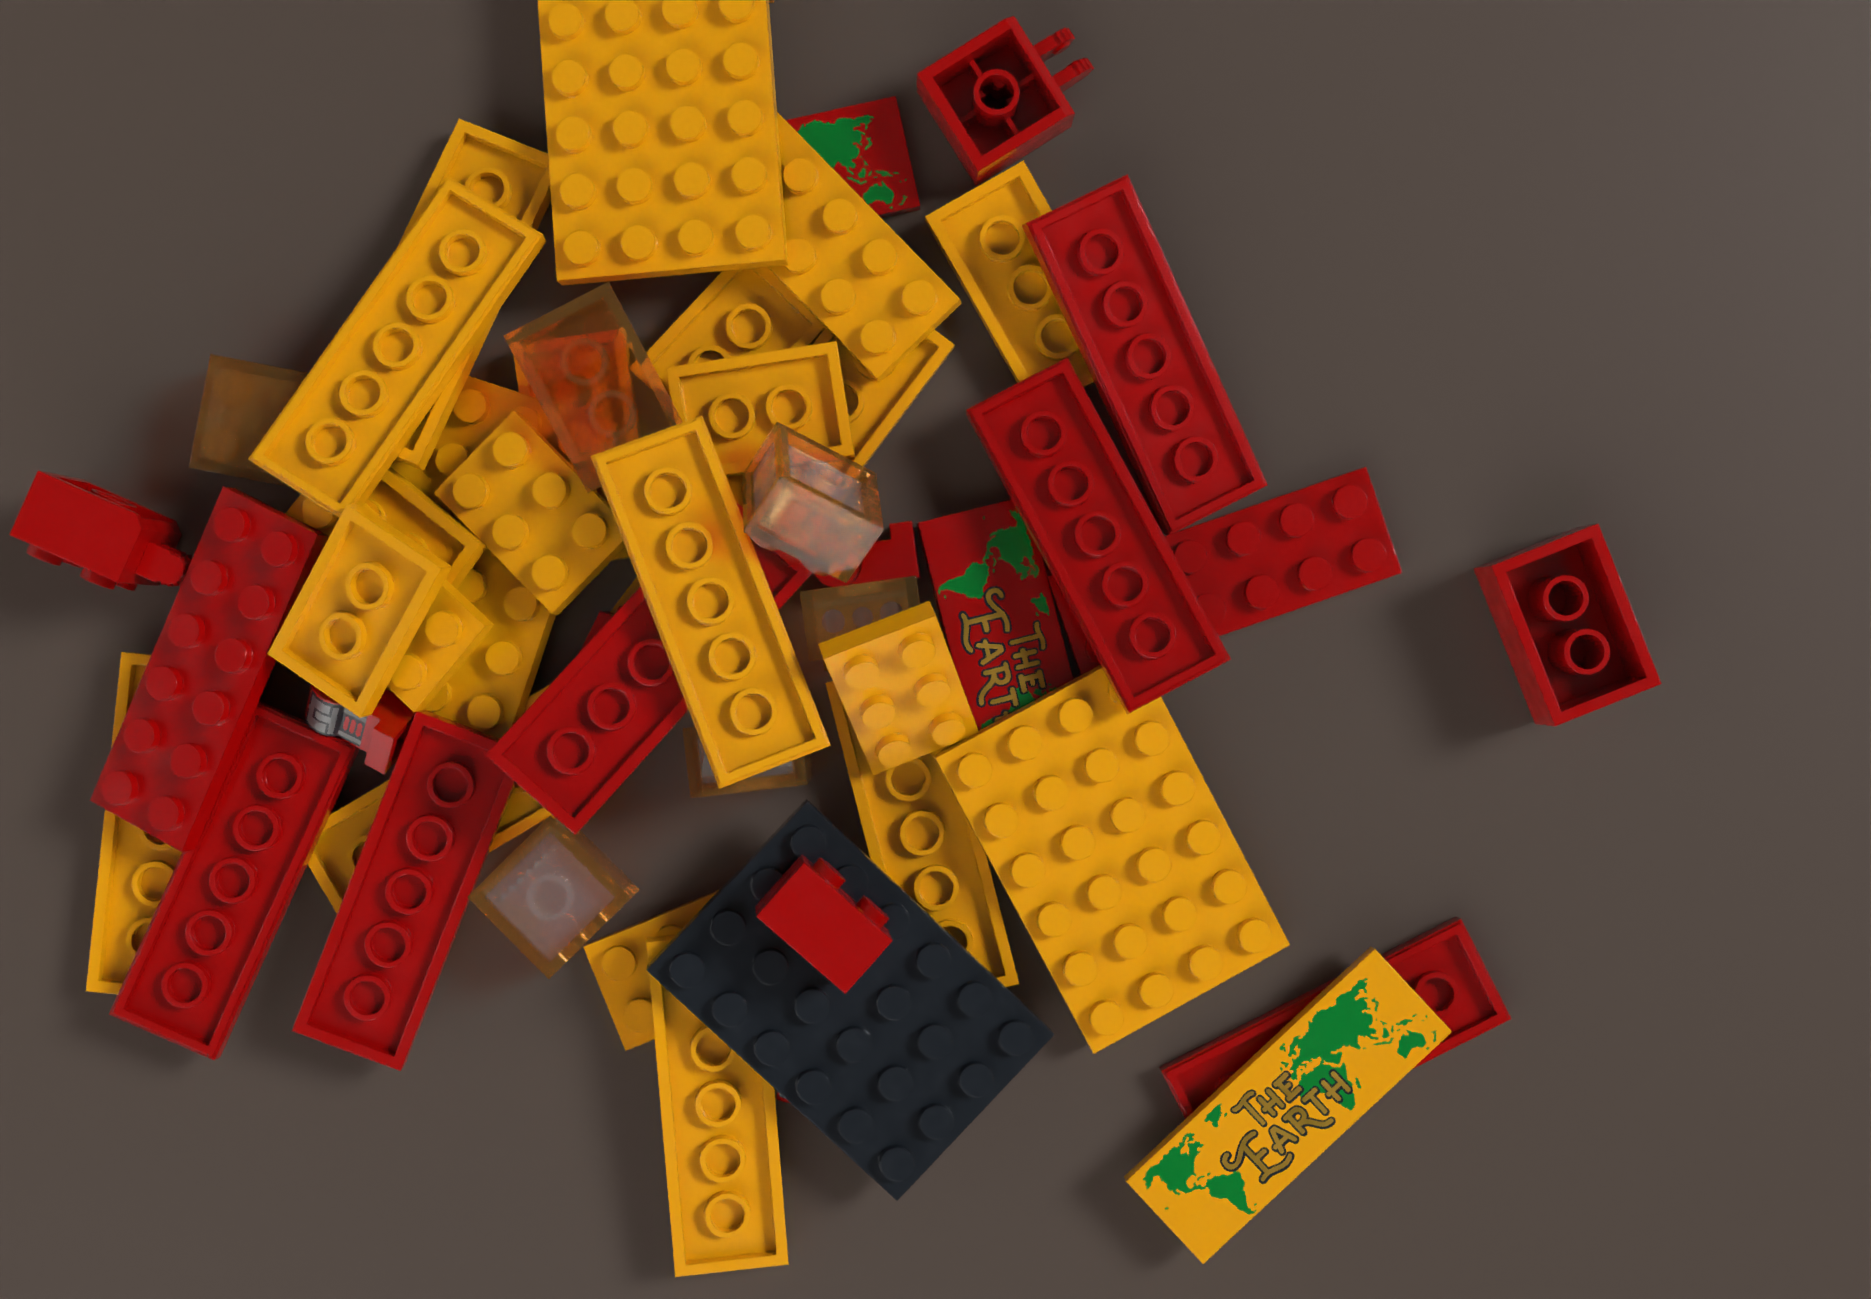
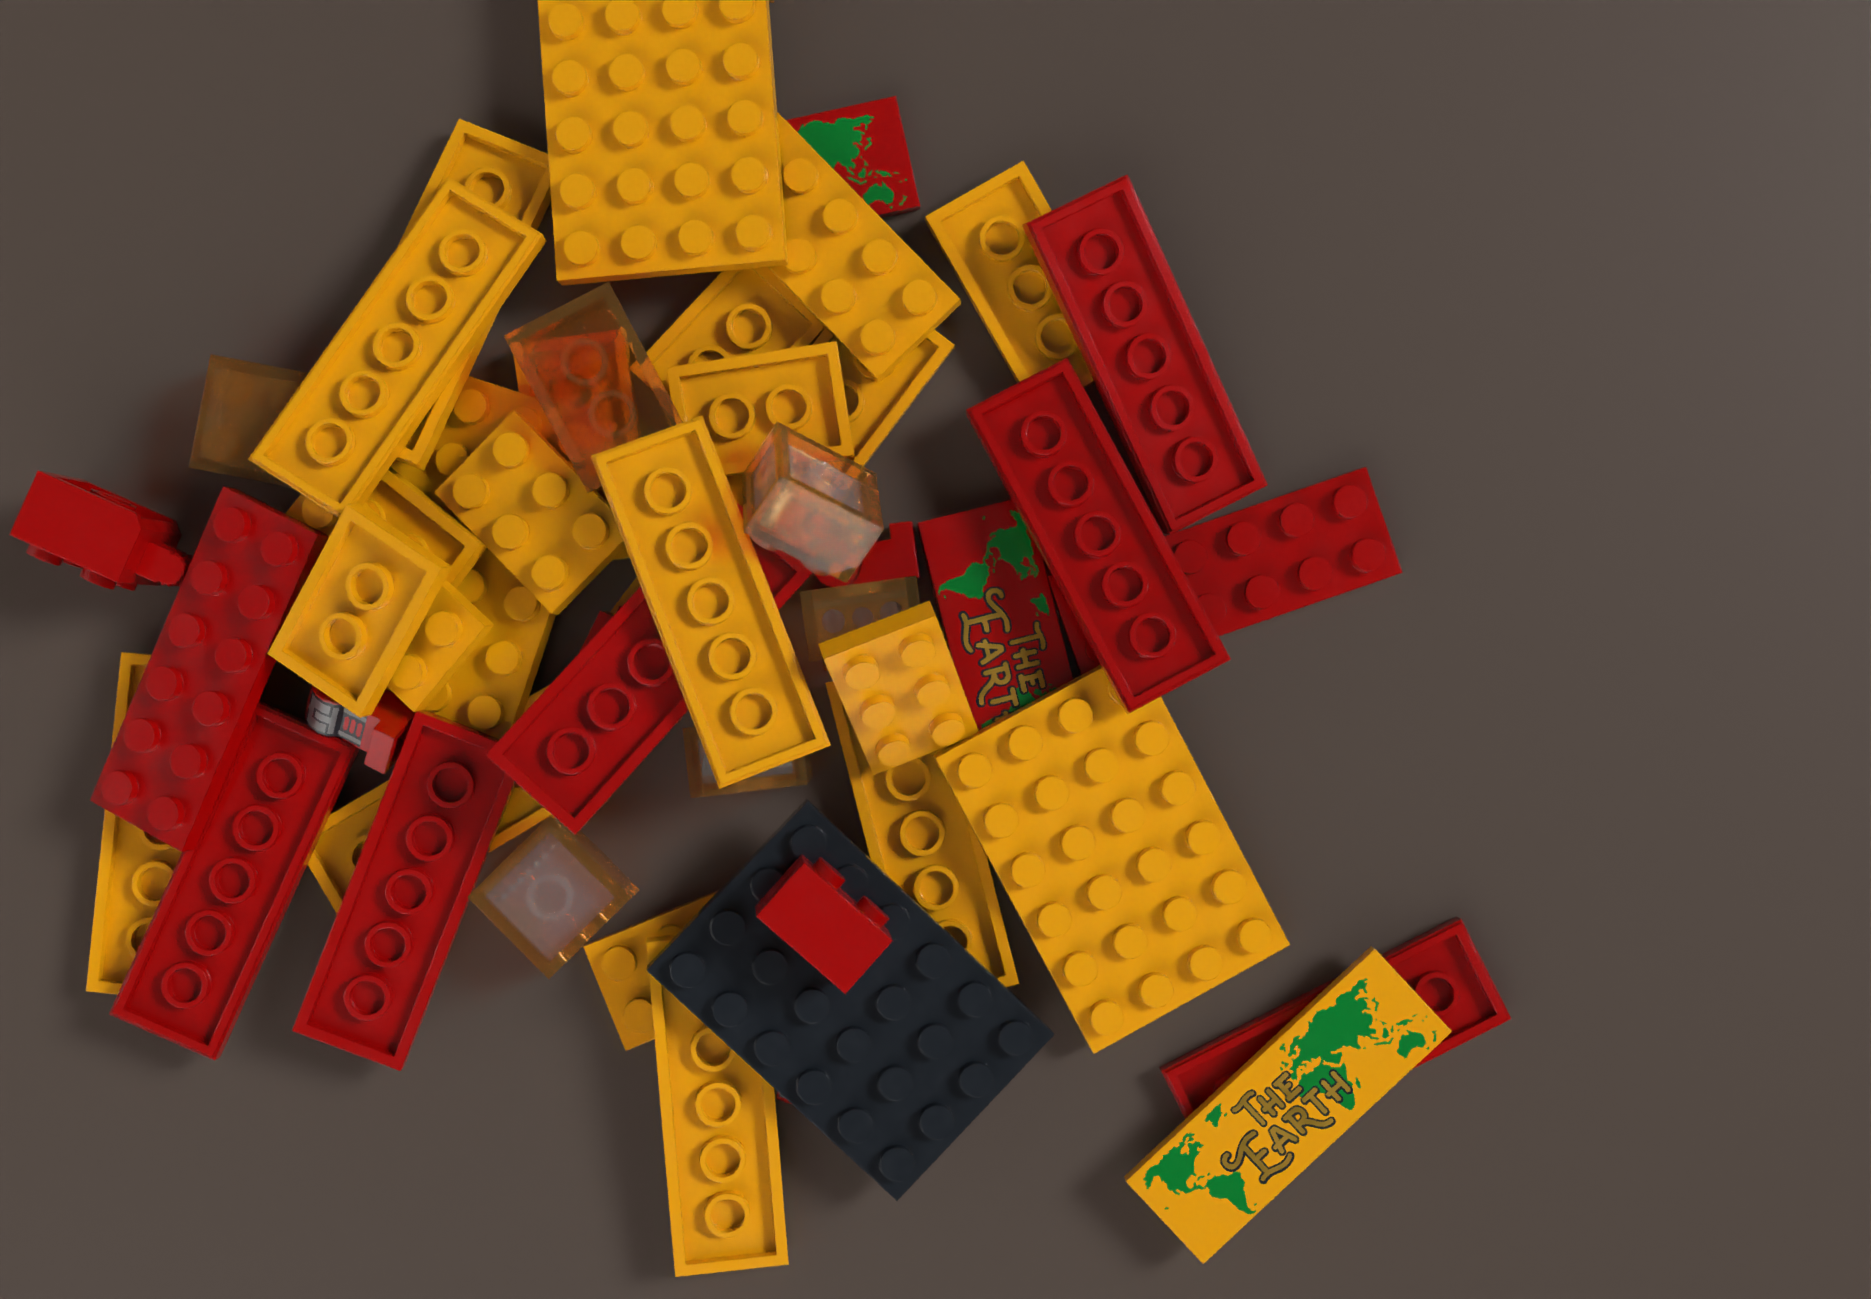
red hinge [917,16,1094,186] -> none
red brick [1473,523,1662,726] -> none

